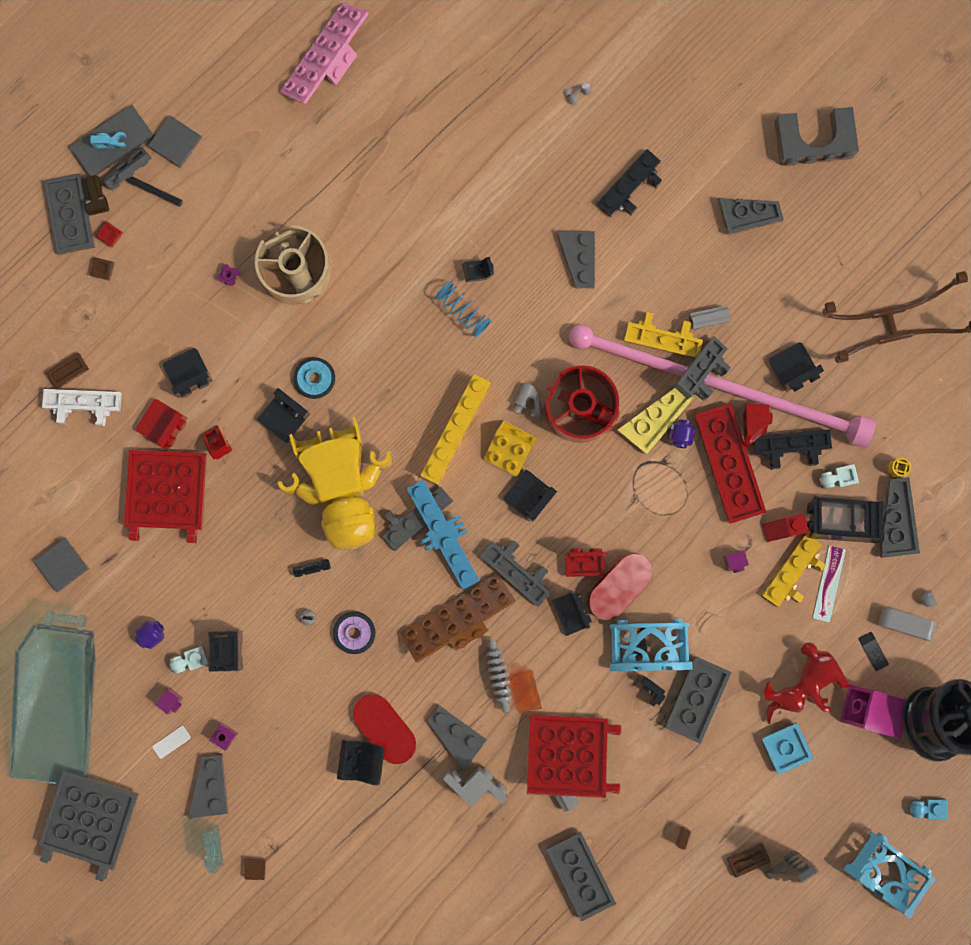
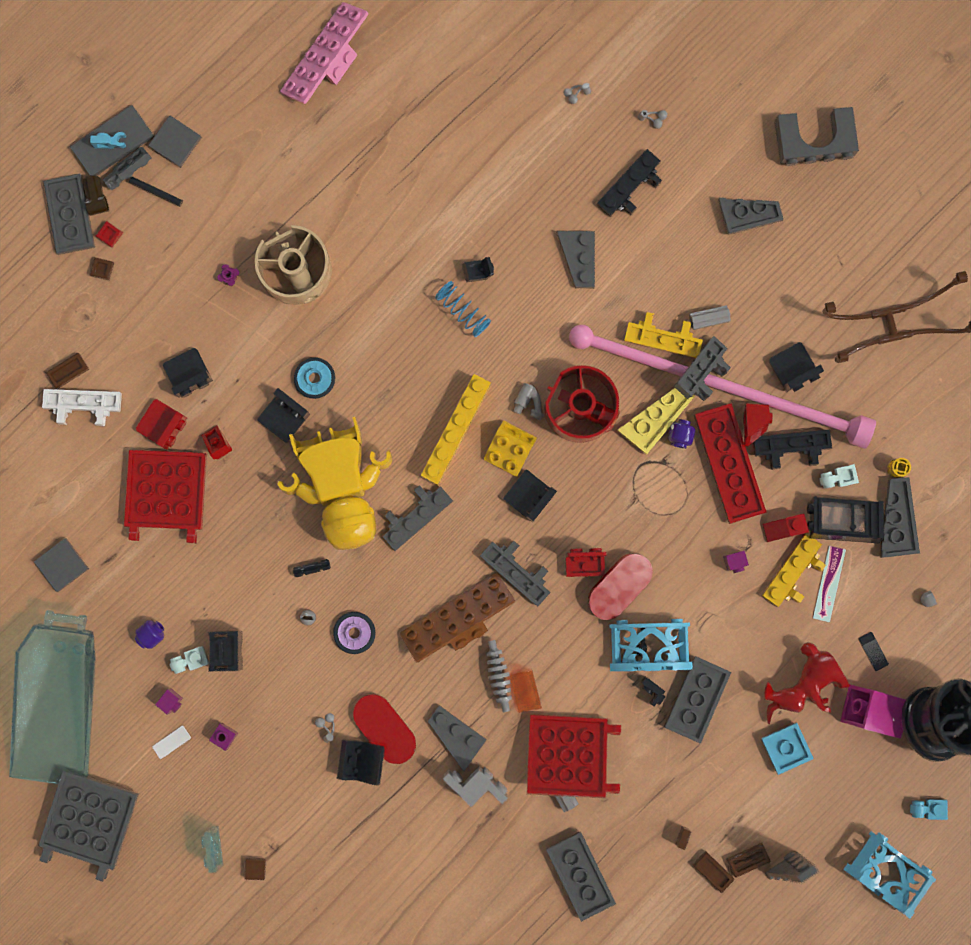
dark grey wing [188,754,228,818] -> none
dark azure hinge [407,480,479,590] -> none
black bracket [552,591,592,636] -> none
light grey beam [878,607,937,642] -> none
none -> light grey piece [315,713,335,743]
none -> light grey piece [638,110,667,129]
none -> reddish brown tile [693,851,735,893]

